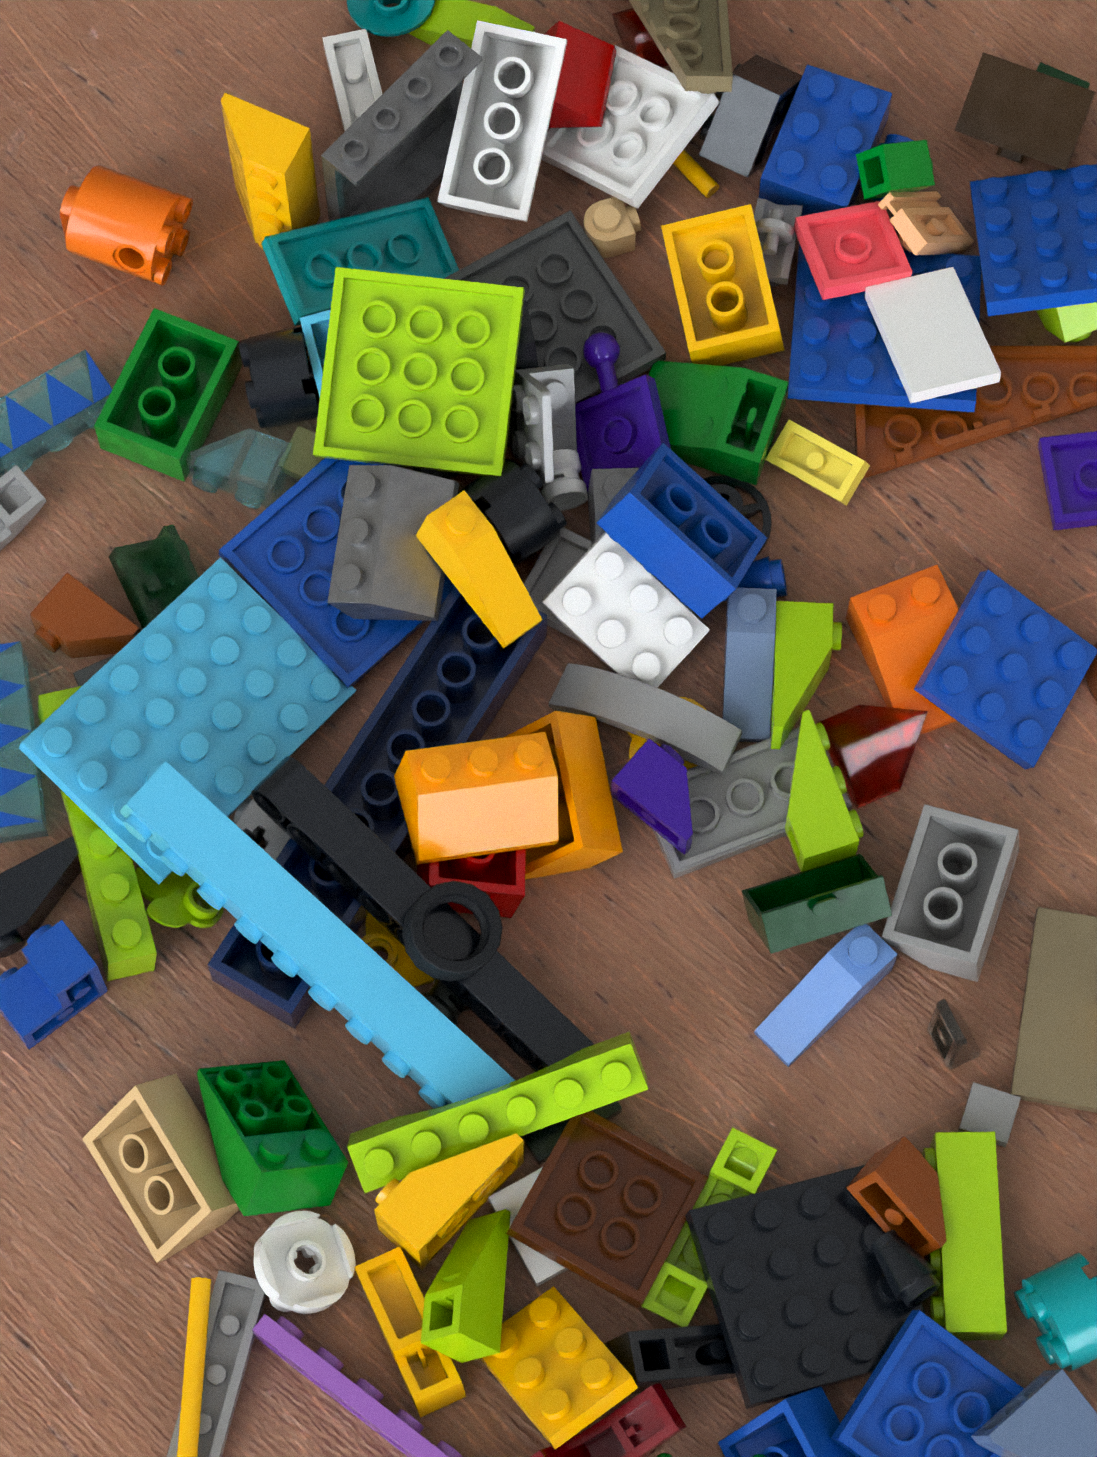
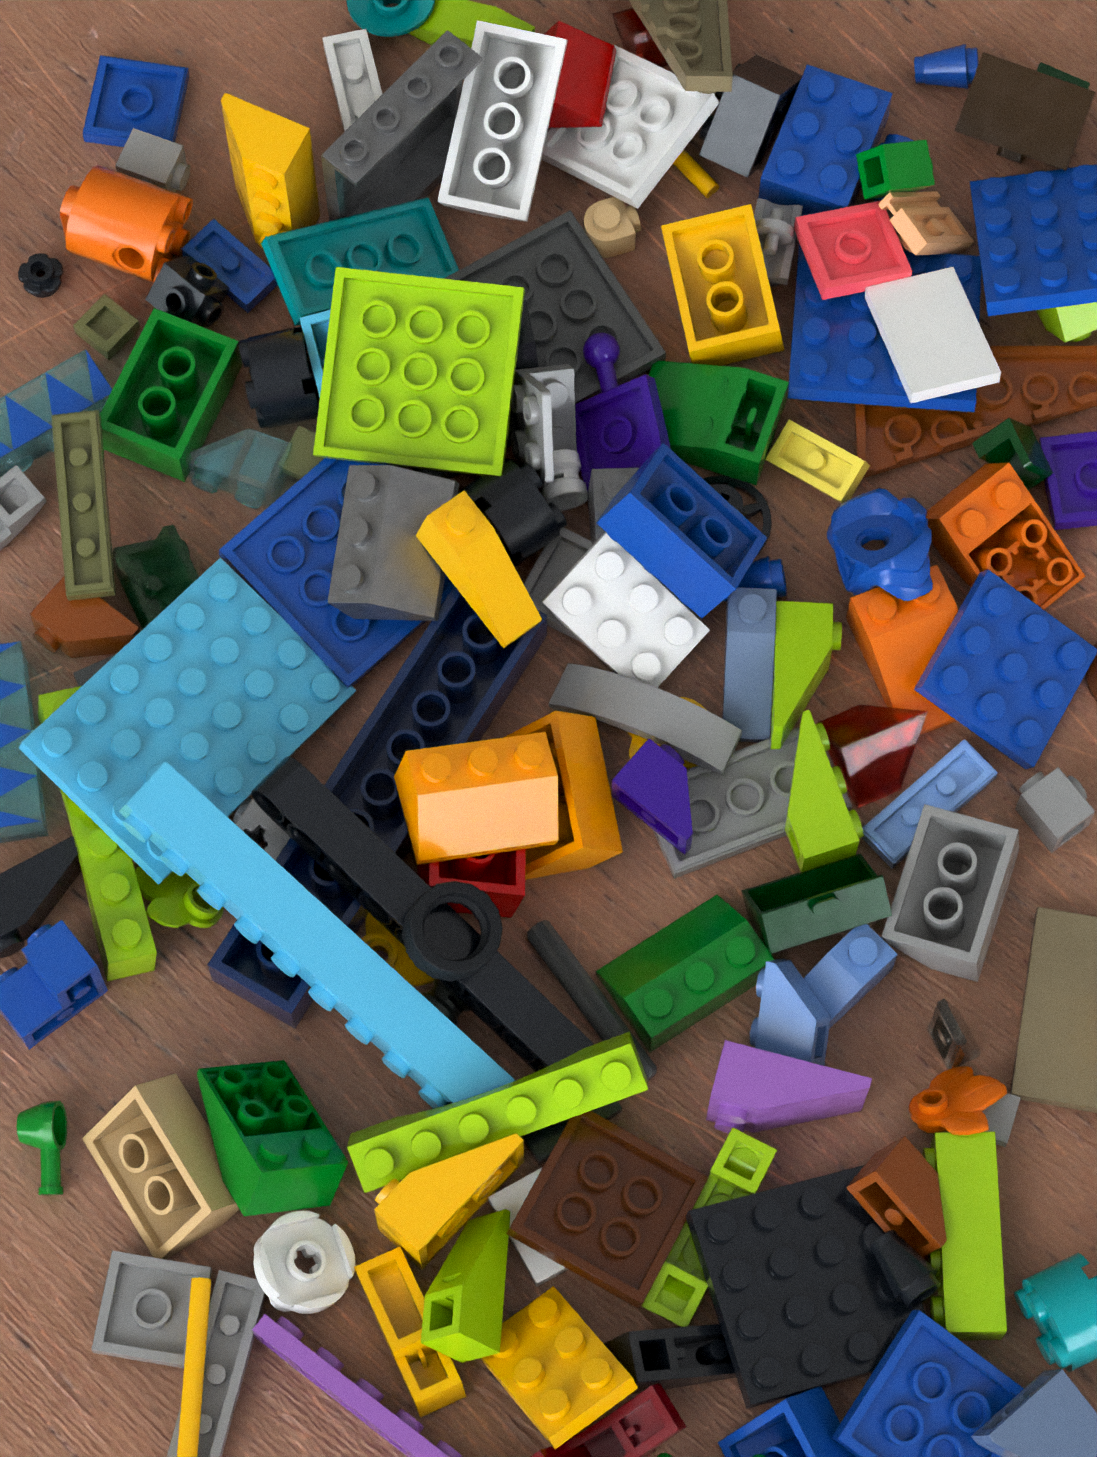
none -> green bar [17,1101,67,1196]
none -> black plate [18,253,64,298]
none -> olive tile [51,410,116,601]
none -> olive plate [73,294,140,360]
none -> blue tile [83,55,190,147]
none -> light grey plate [91,1250,212,1368]
none -> light grey brick [115,128,190,193]
none -> black brick [145,255,230,327]
none -> blue plate [181,219,278,313]
none -> dark grey axle [527,920,657,1081]
none -> green slope [596,895,775,1053]
none -> medium lavender slope [706,1040,872,1134]
none -> medium blue slope [750,959,831,1066]
none -> blue piece [827,488,933,601]
none -> light blue tile [861,739,998,869]
none -> orange plate [909,1066,1007,1135]
none -> blue cone [914,44,979,89]
none -> orange slope [926,462,1085,610]
none -> dark green panel [972,418,1053,490]
none -> light grey brick [1015,767,1095,853]

